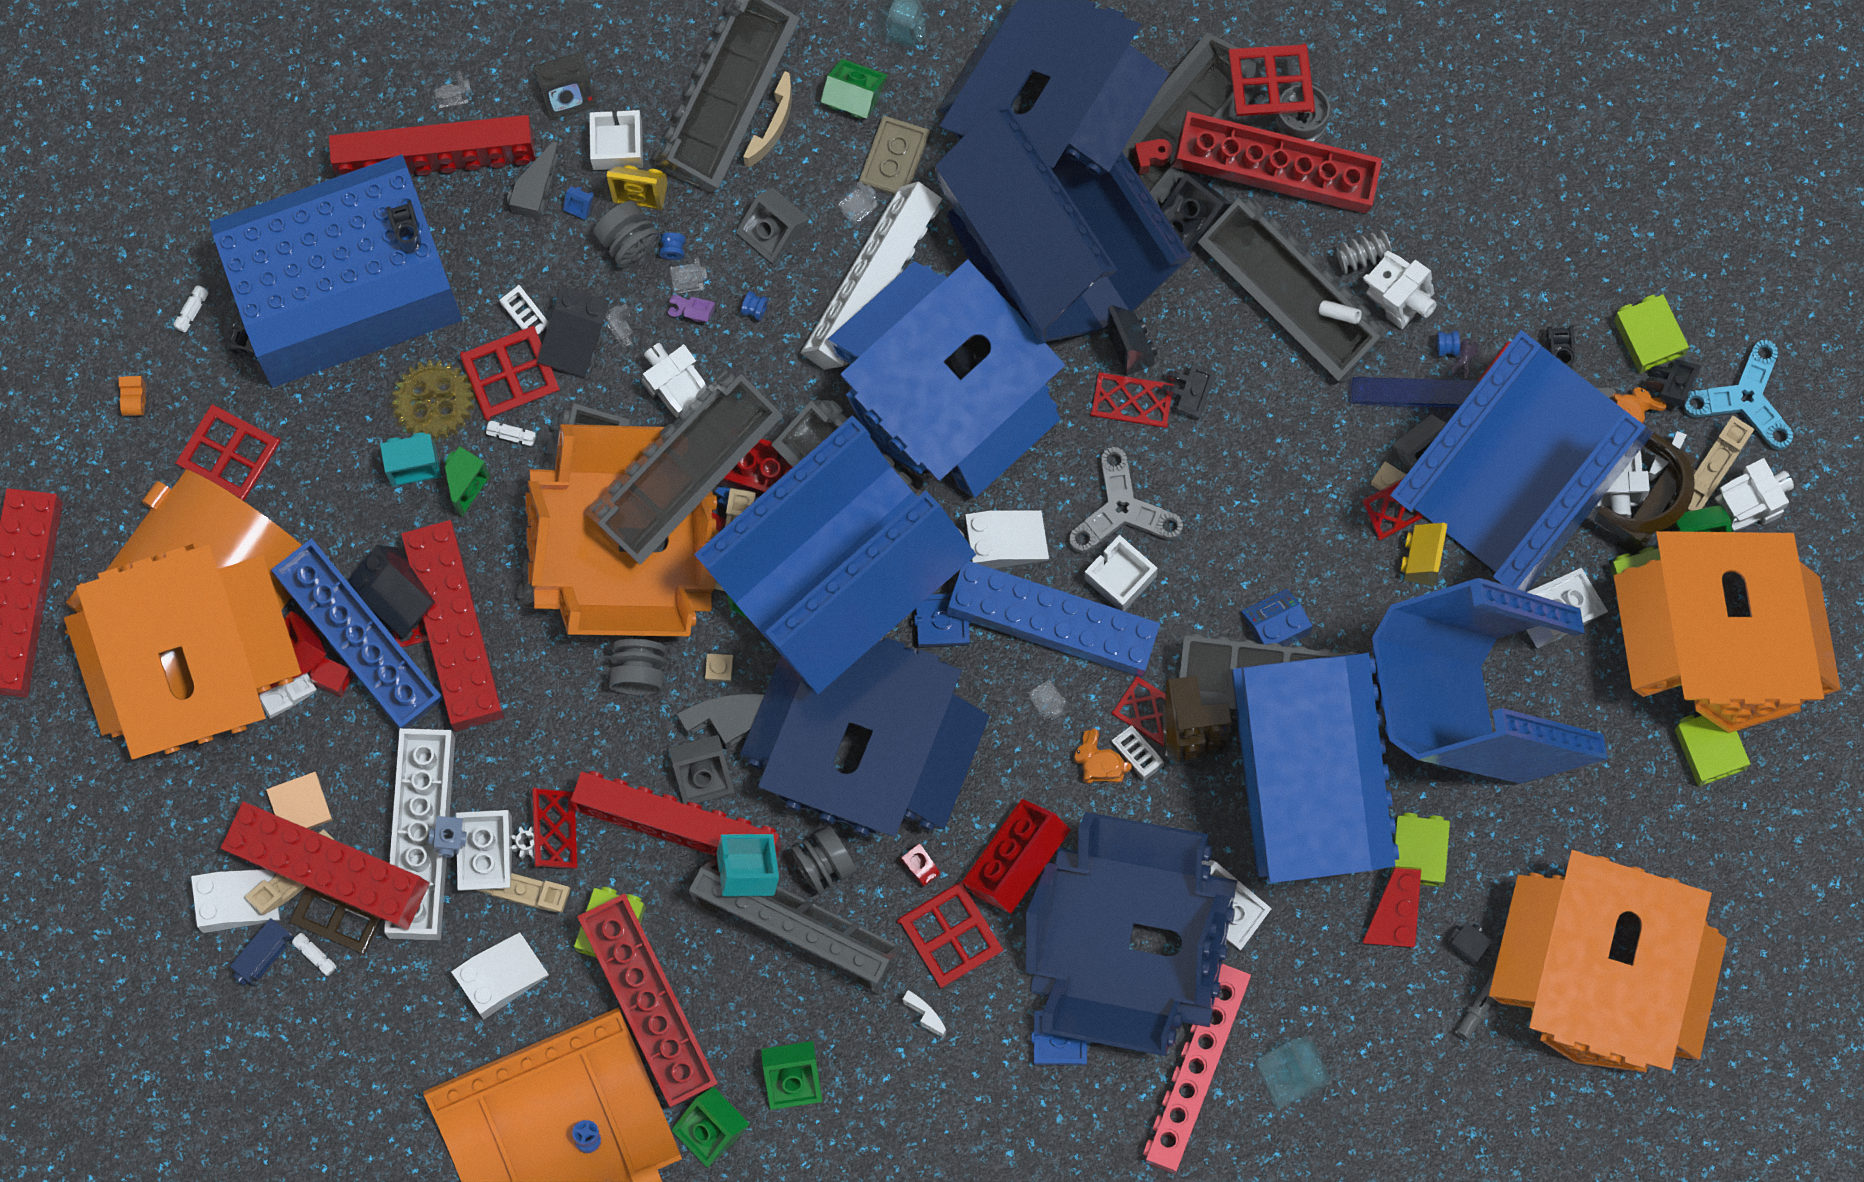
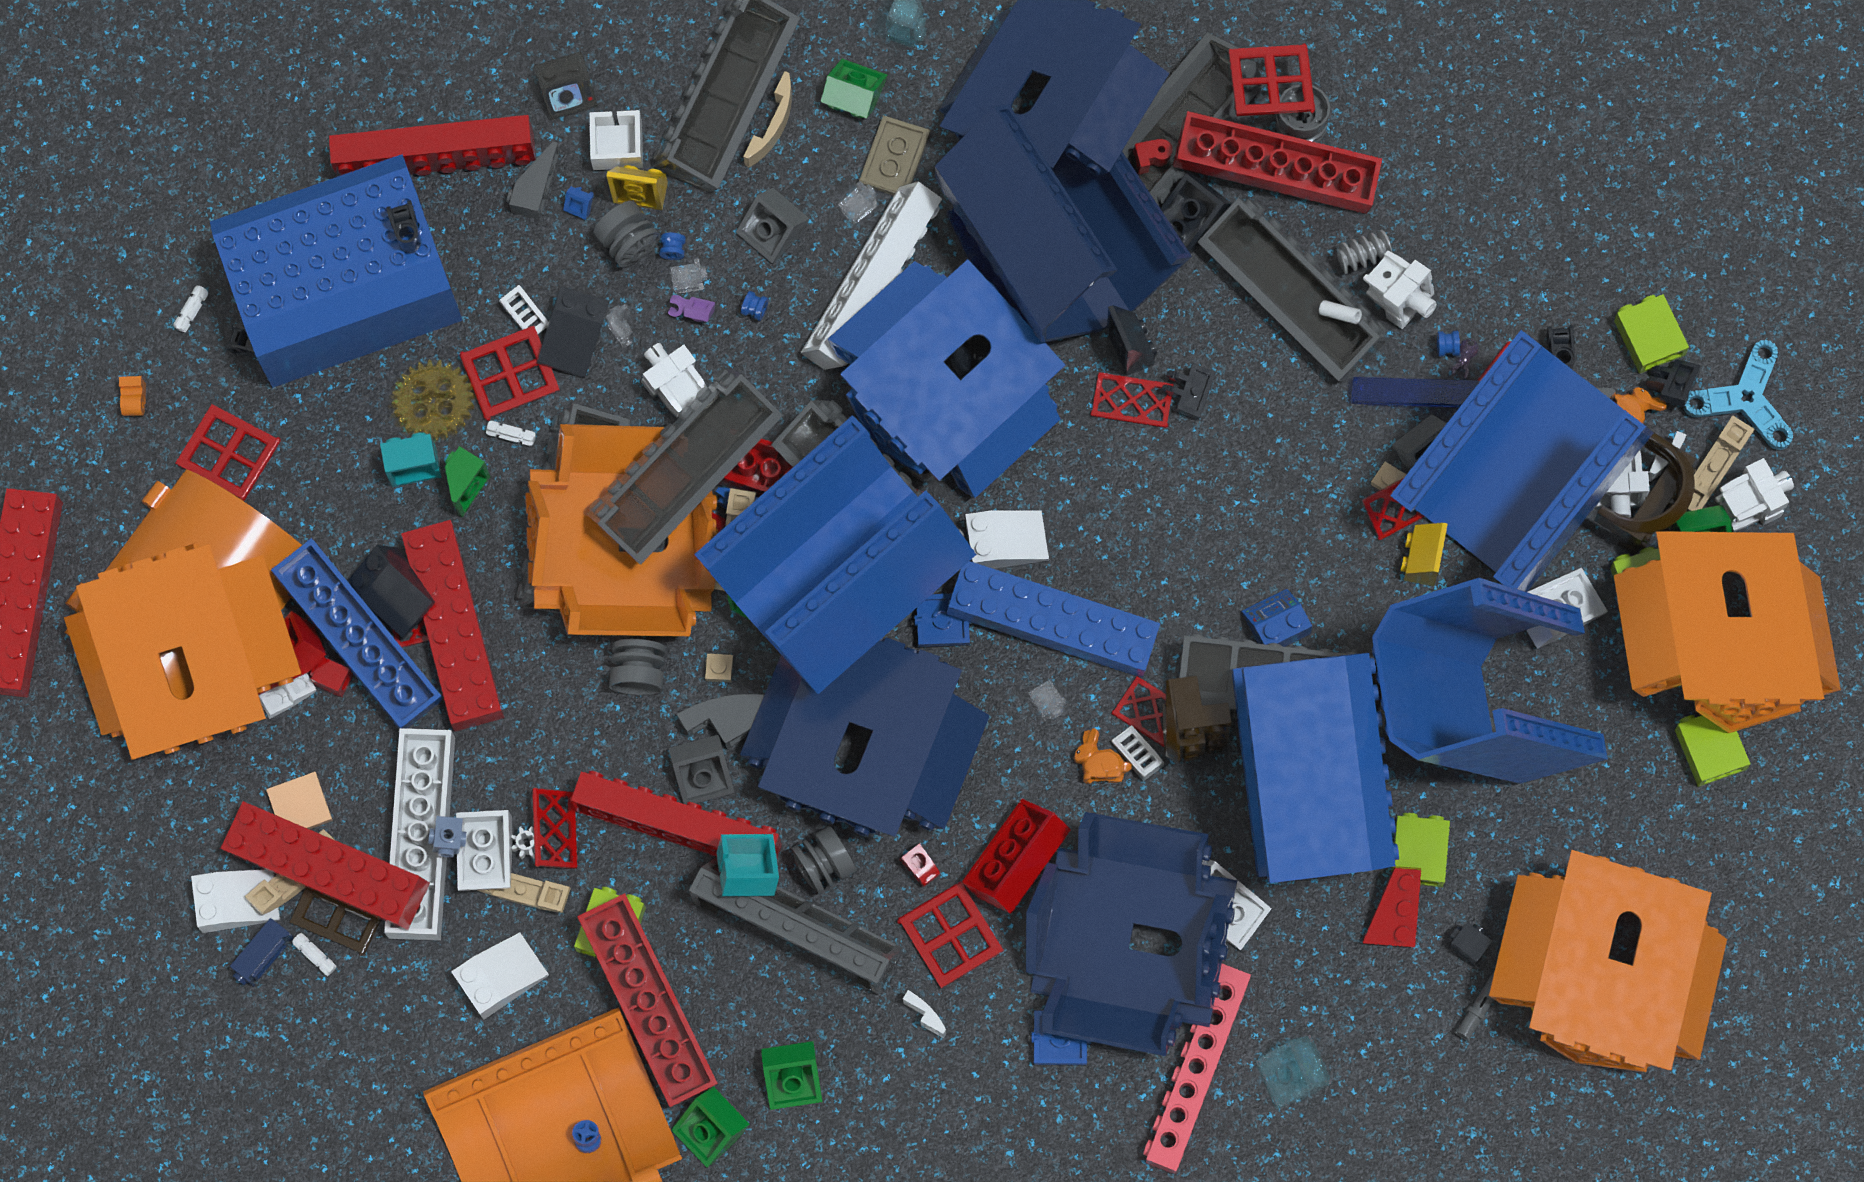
clear bracket [434,71,471,108] -> none
light grey piece [1070,447,1183,553] -> none
white piece [1085,535,1158,611] -> none

